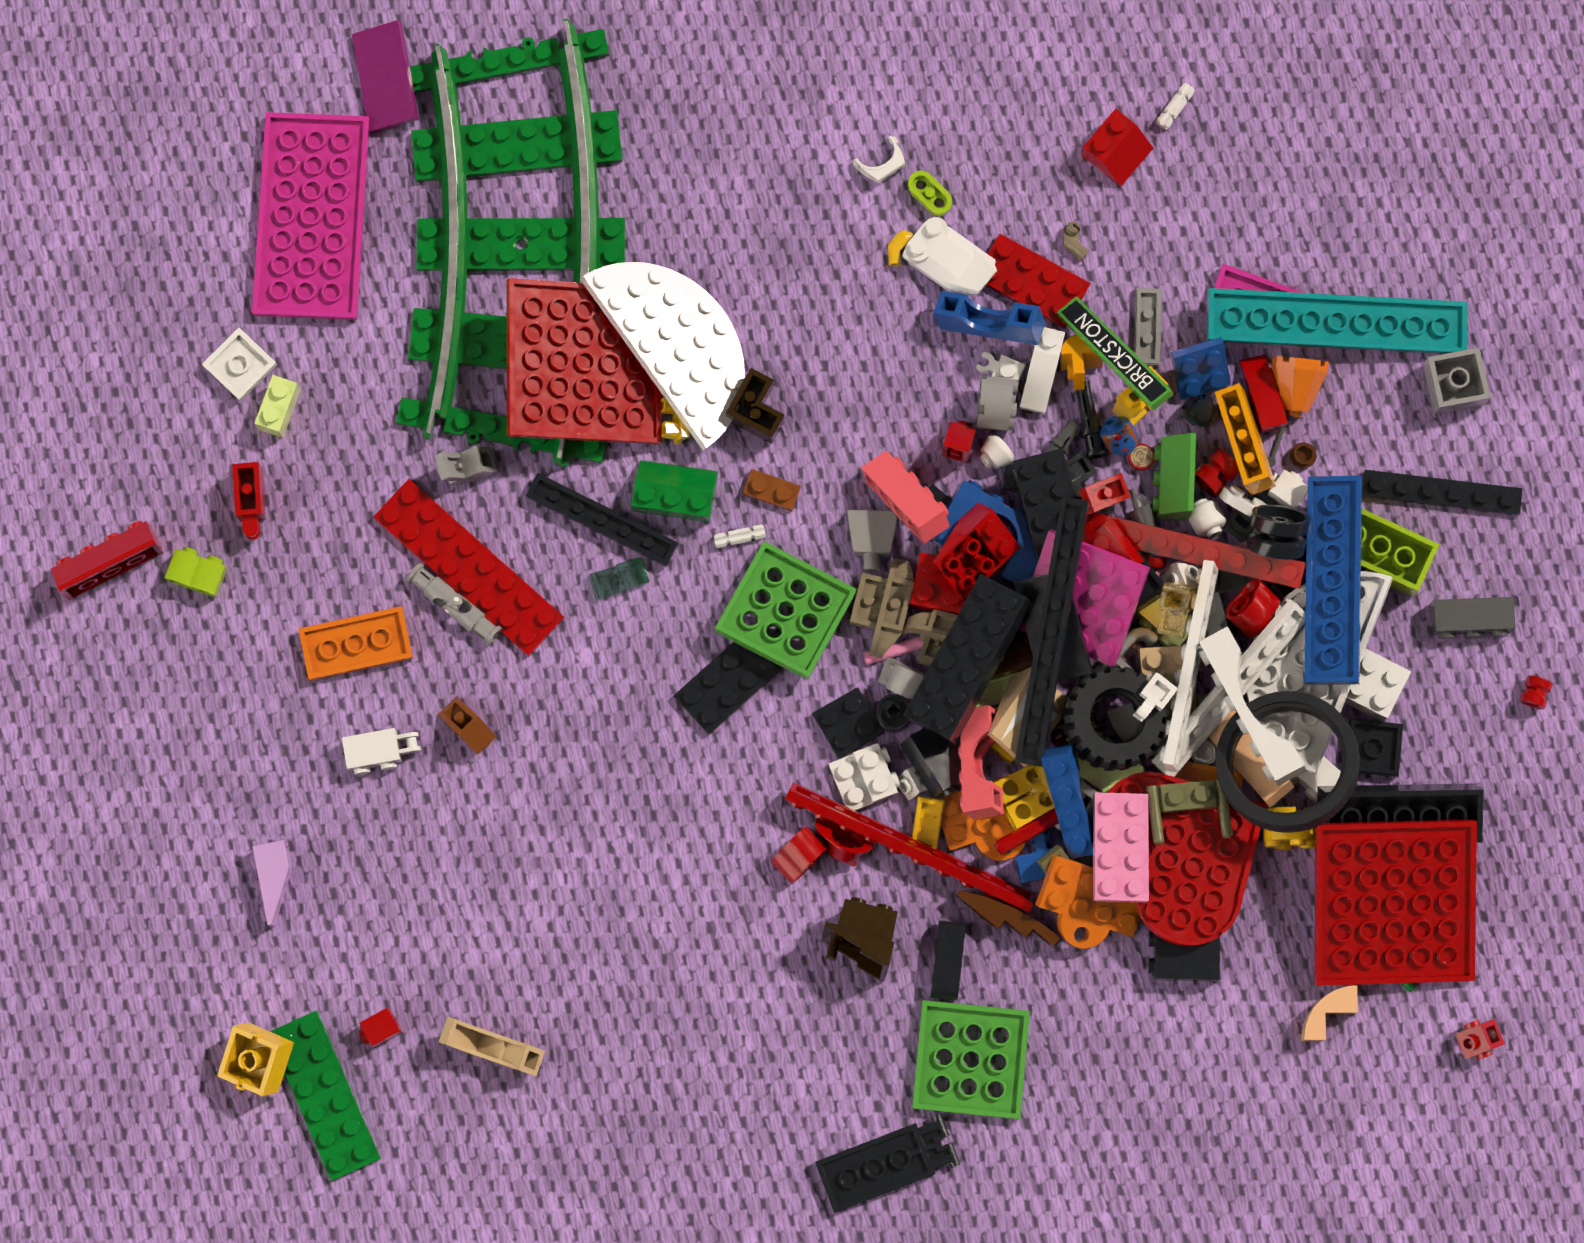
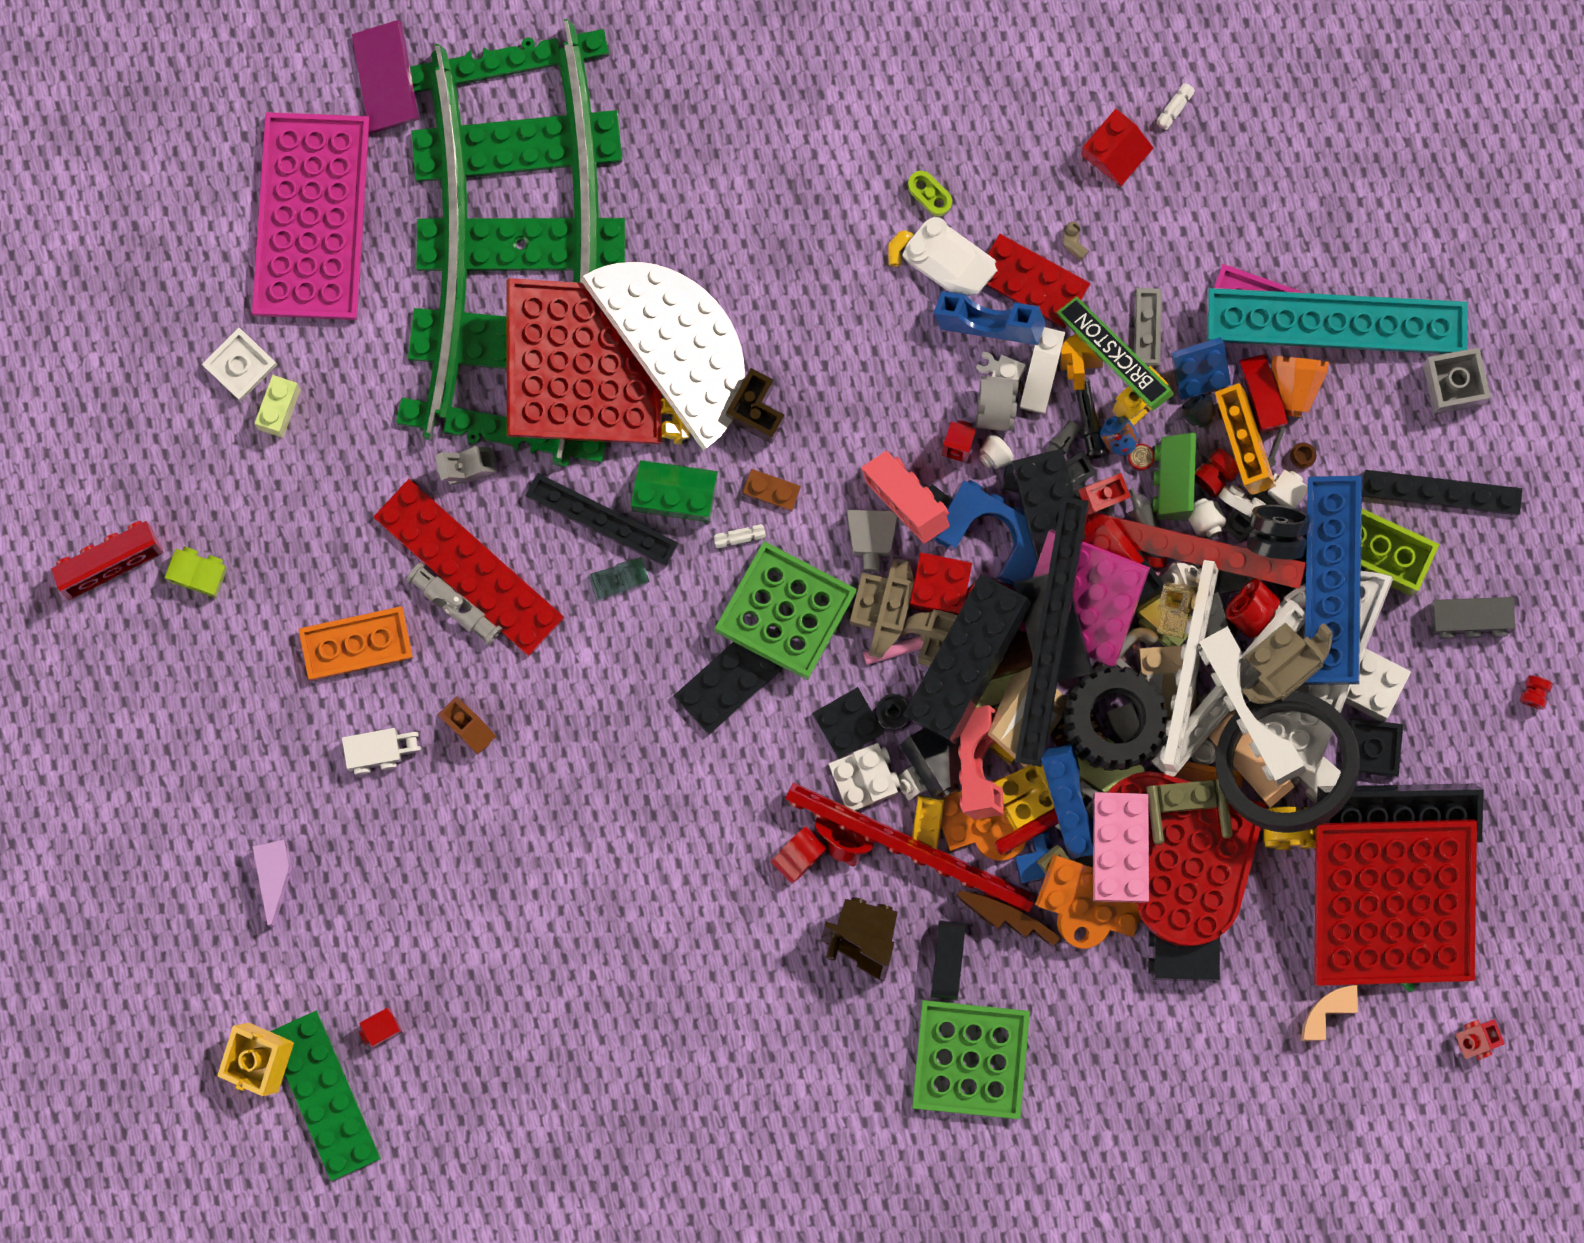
red brick [232,462,266,540] -> none
tan arch [439,1017,545,1076] -> none
black hinge [815,1113,961,1213] -> none
white helmet [853,135,905,184] -> none
light grey brick [878,657,926,699] -> none
red slope [933,502,1021,601] -> none
white plate [1133,672,1178,722] -> none
none -> dark tan plate [1242,623,1333,704]

